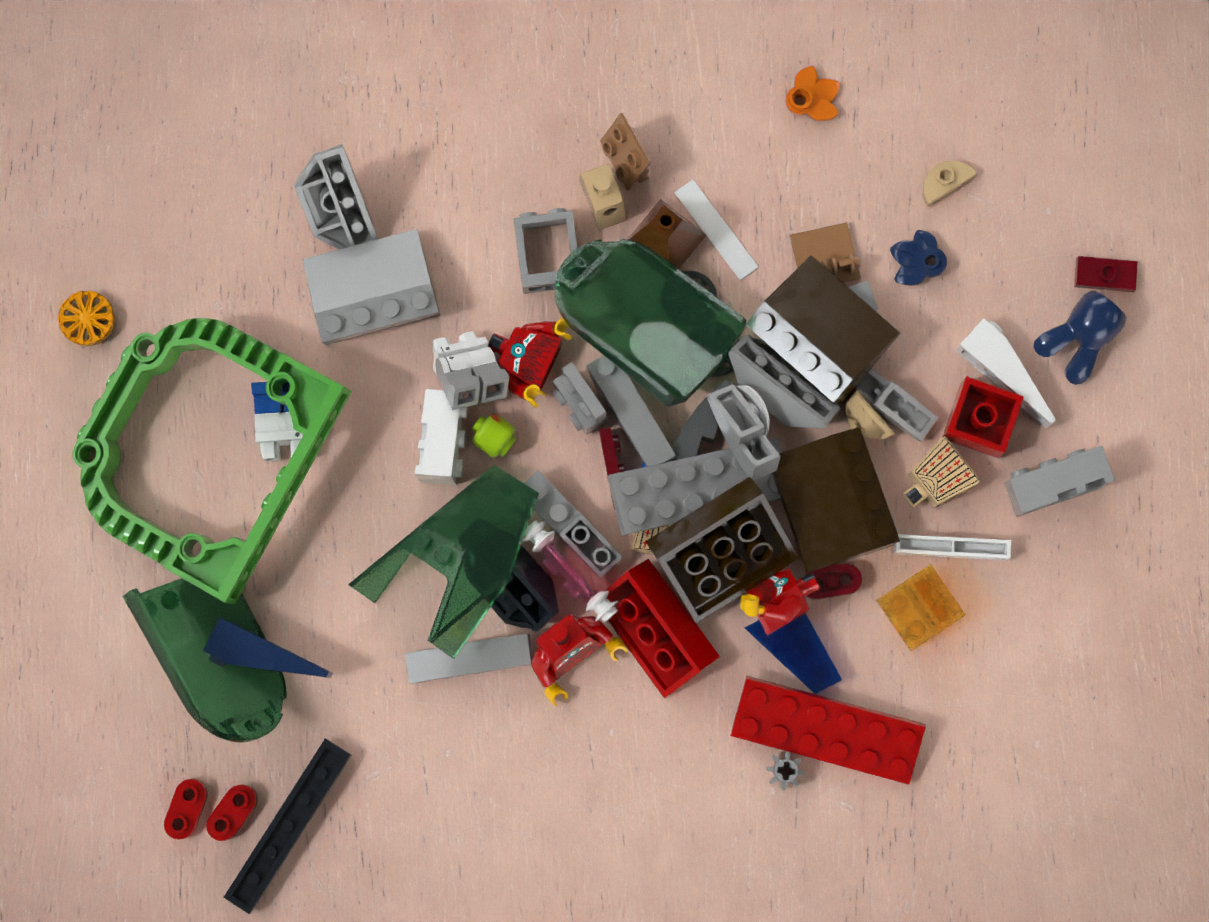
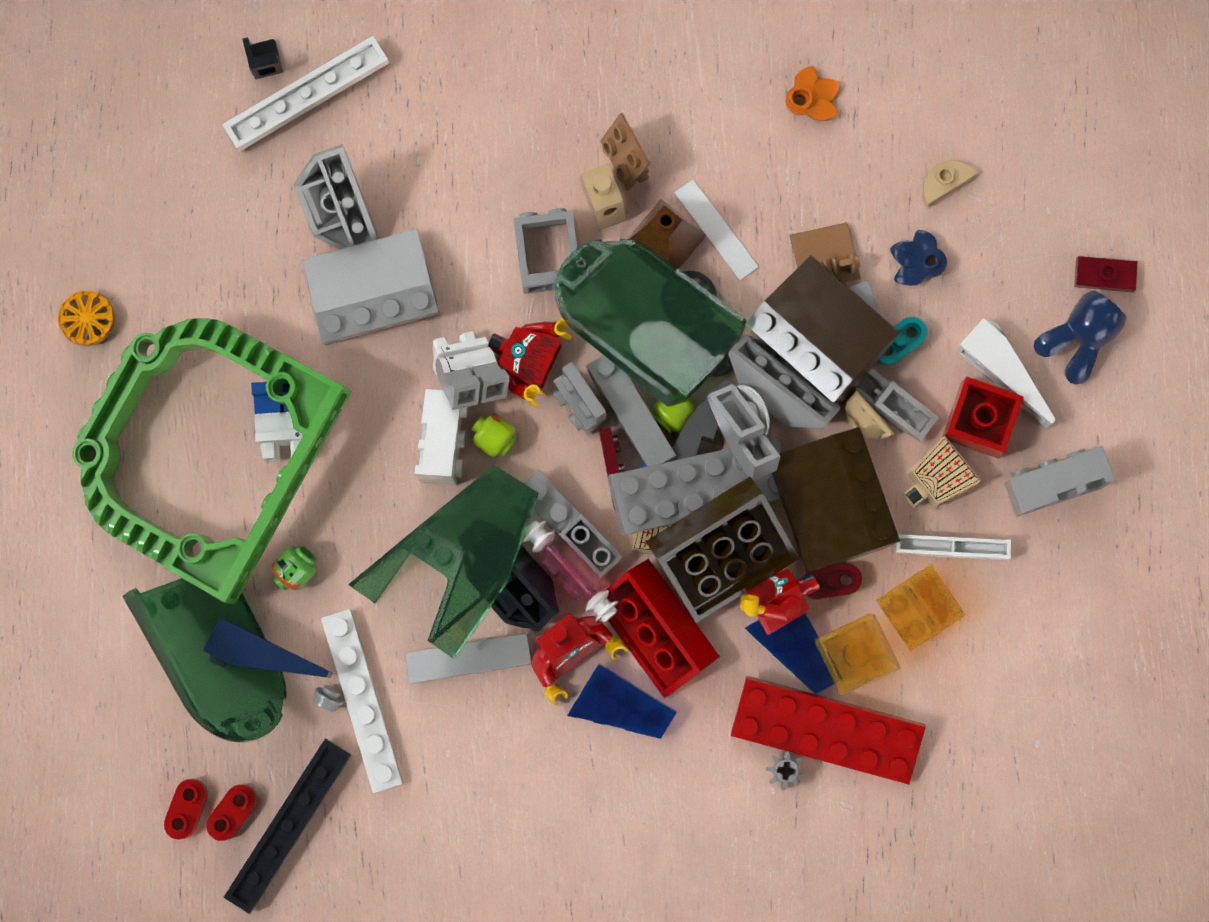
none -> white plate [222,36,389,152]
none -> black panel [242,37,283,80]
none -> bright green head [272,545,317,590]
none -> light grey plate [313,685,344,712]
none -> white plate [321,609,404,794]
none -> clear blue wing [567,663,677,739]
none -> lime head [653,389,696,434]
none -> clear yellow slope [814,613,901,696]
none -> teal plate [877,317,927,366]

